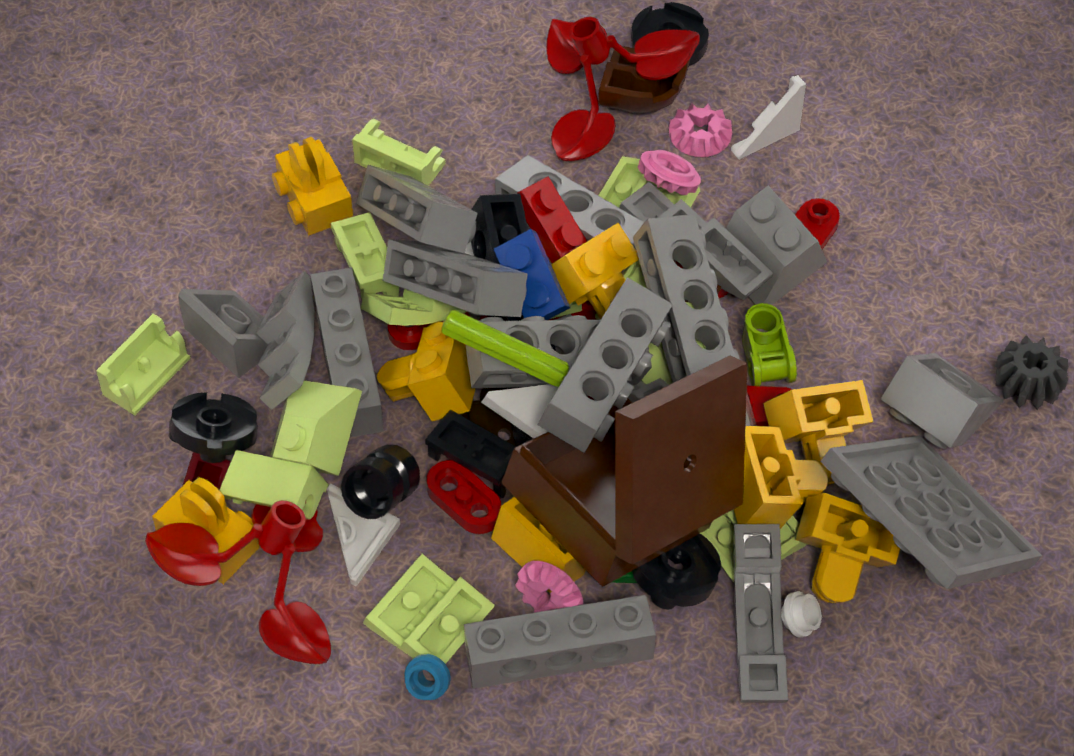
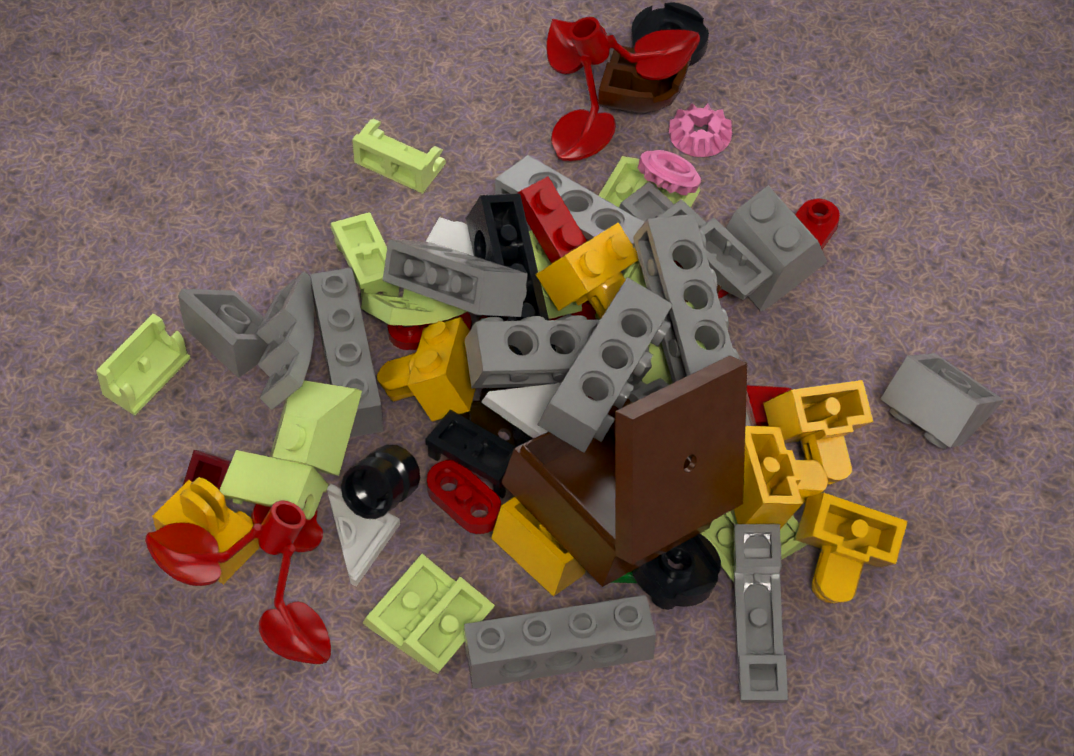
black plate [169,392,258,463] -> none
yellow brick [272,136,353,236] -> none
light grey brick [356,165,478,254] -> none
dark azure plate [404,654,451,700] -> none
lime axle [442,310,569,387] -> none
blue plate [494,229,570,320] -> none
bright pink gear [515,561,583,613] -> none
white tile [731,75,806,159] -> none
lime piece [742,303,797,386] -> none
white plate [781,591,822,638] -> none
light grey plate [820,435,1042,589] -> none
dark grey gear [995,335,1069,410] -> none

